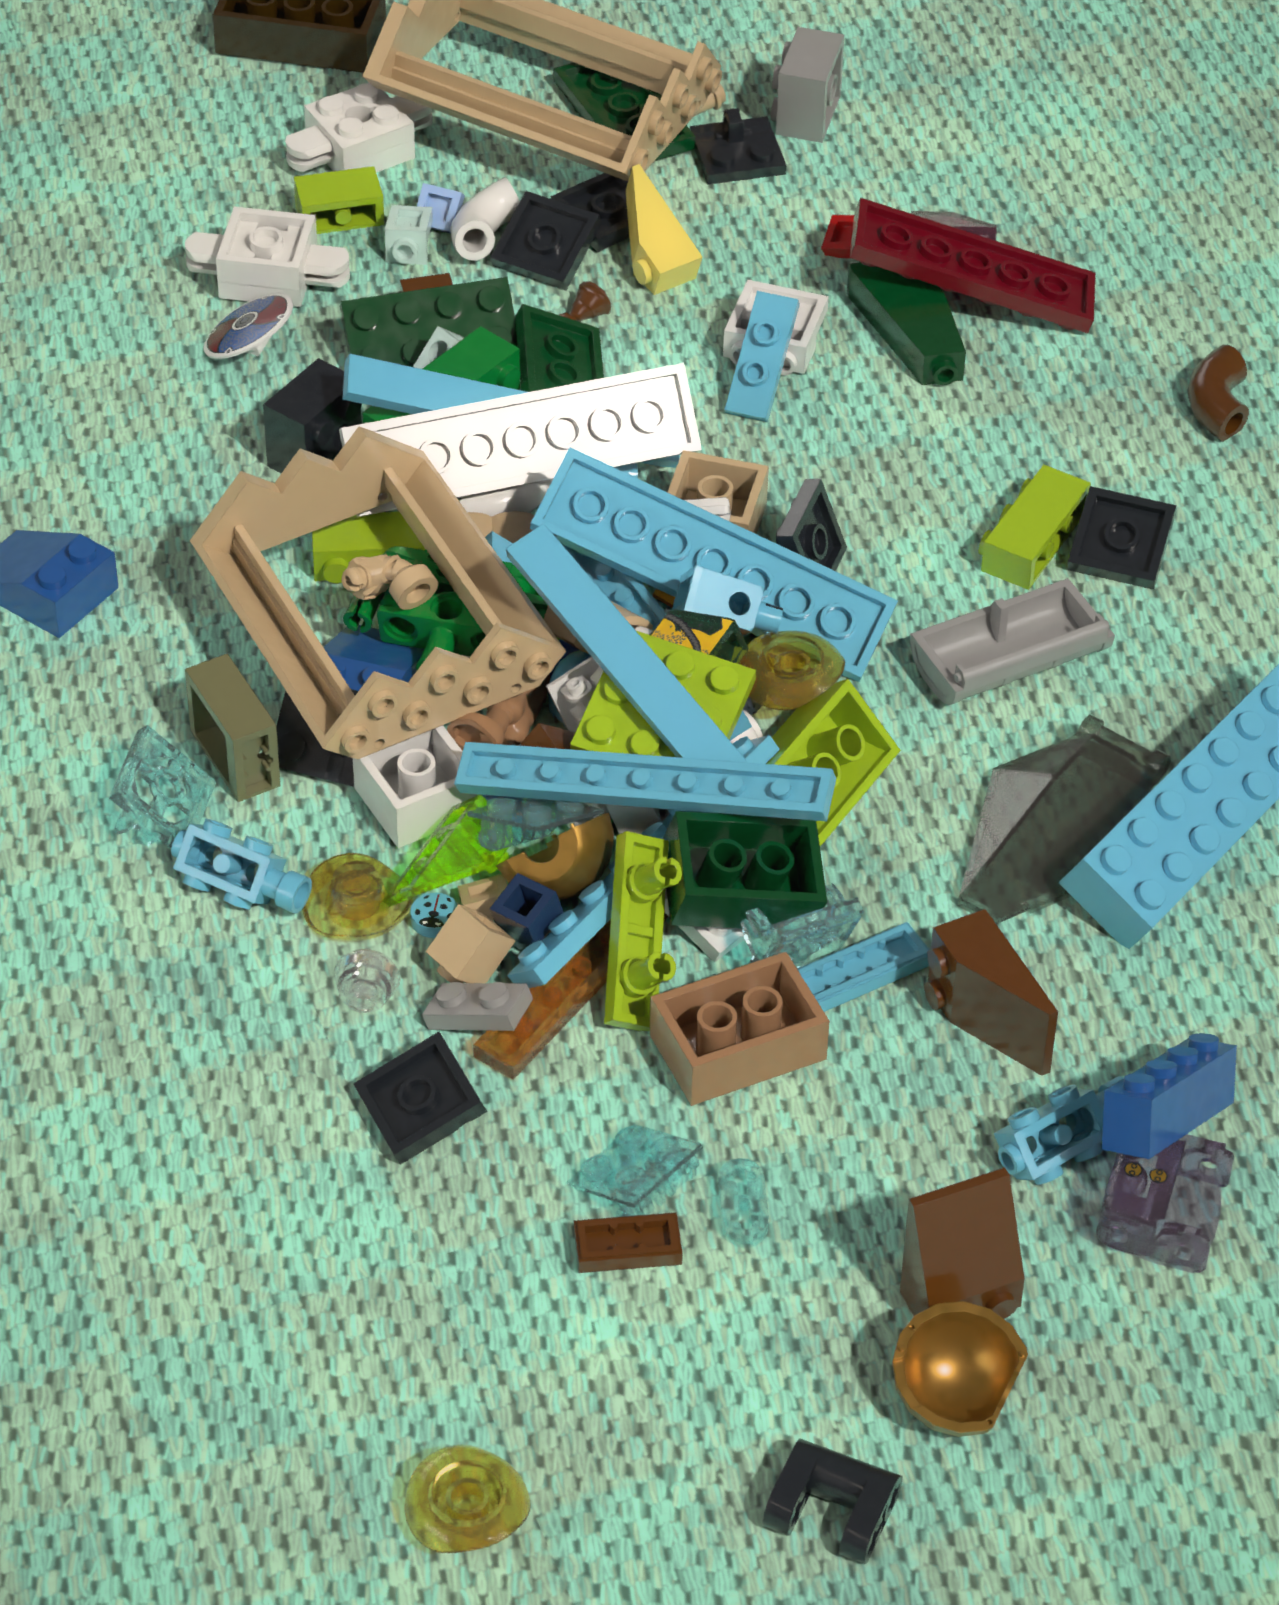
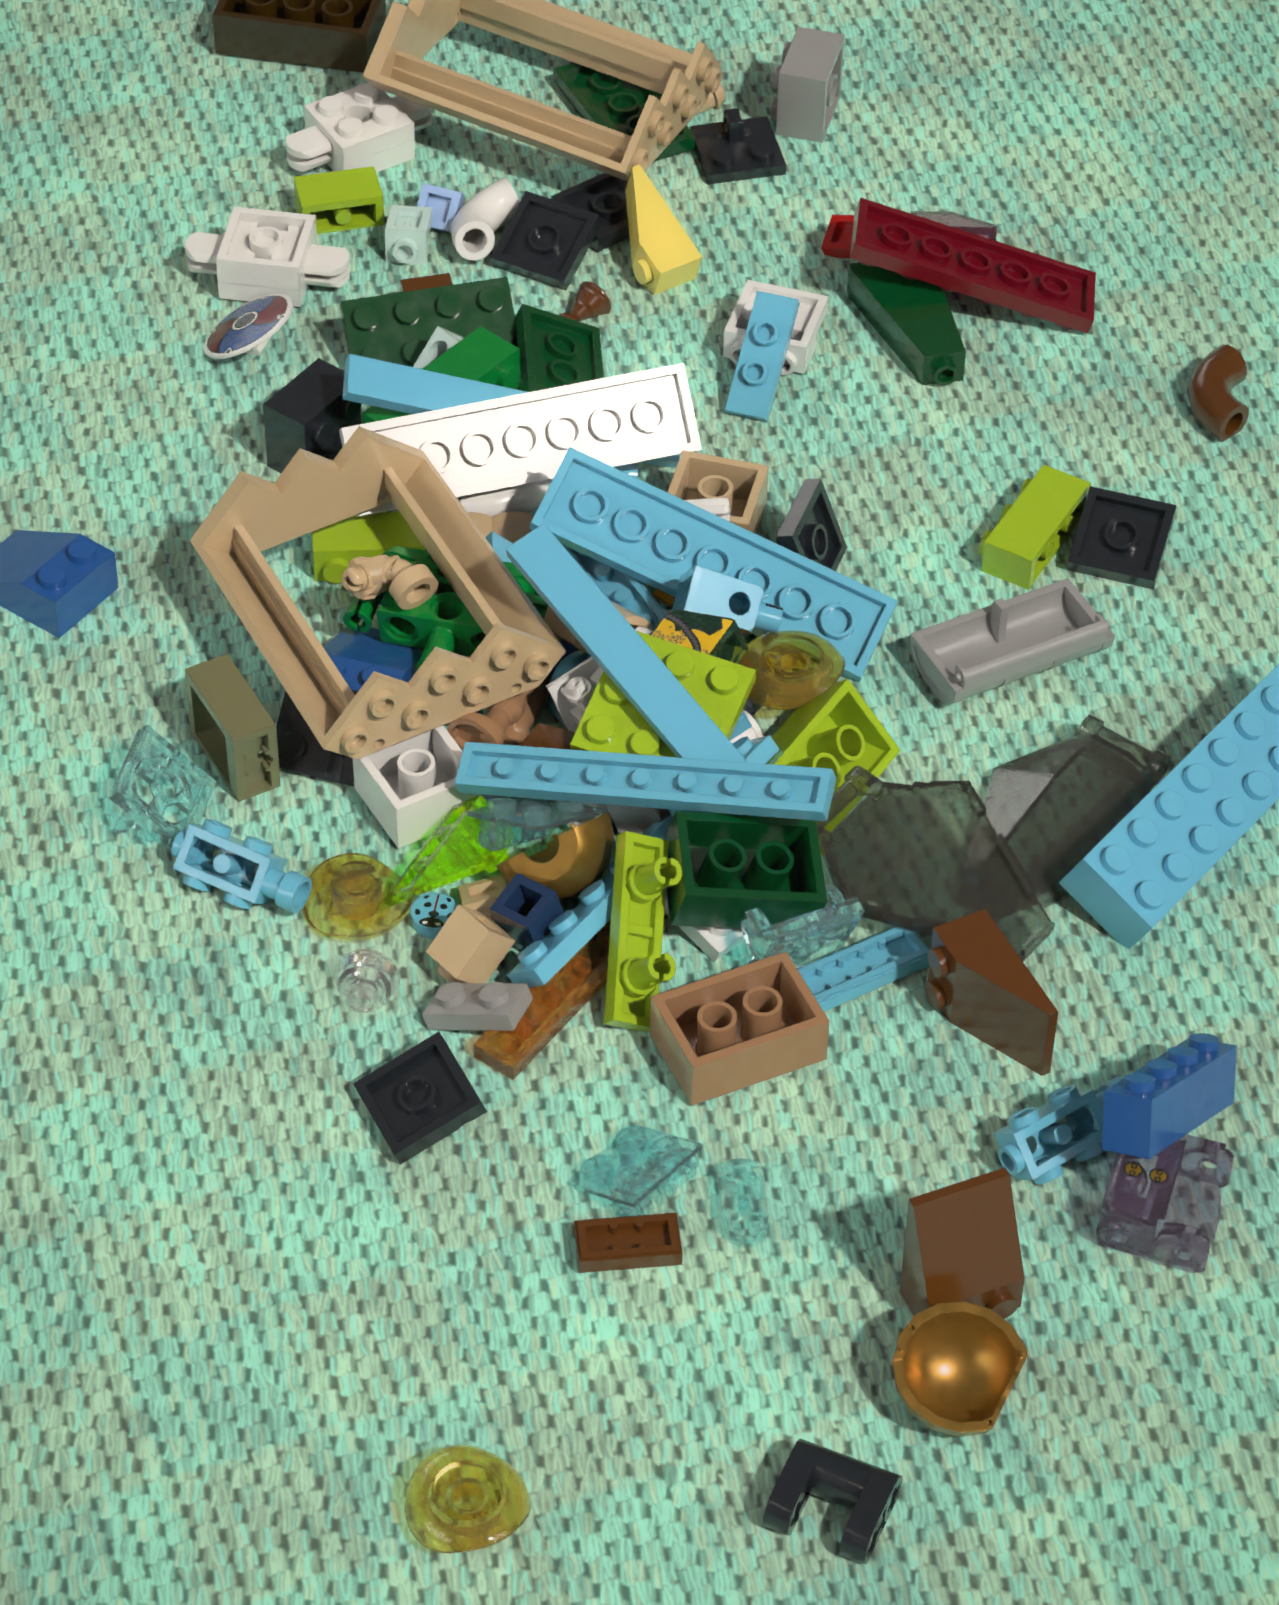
none -> clear smoke windscreen [816,765,1055,962]

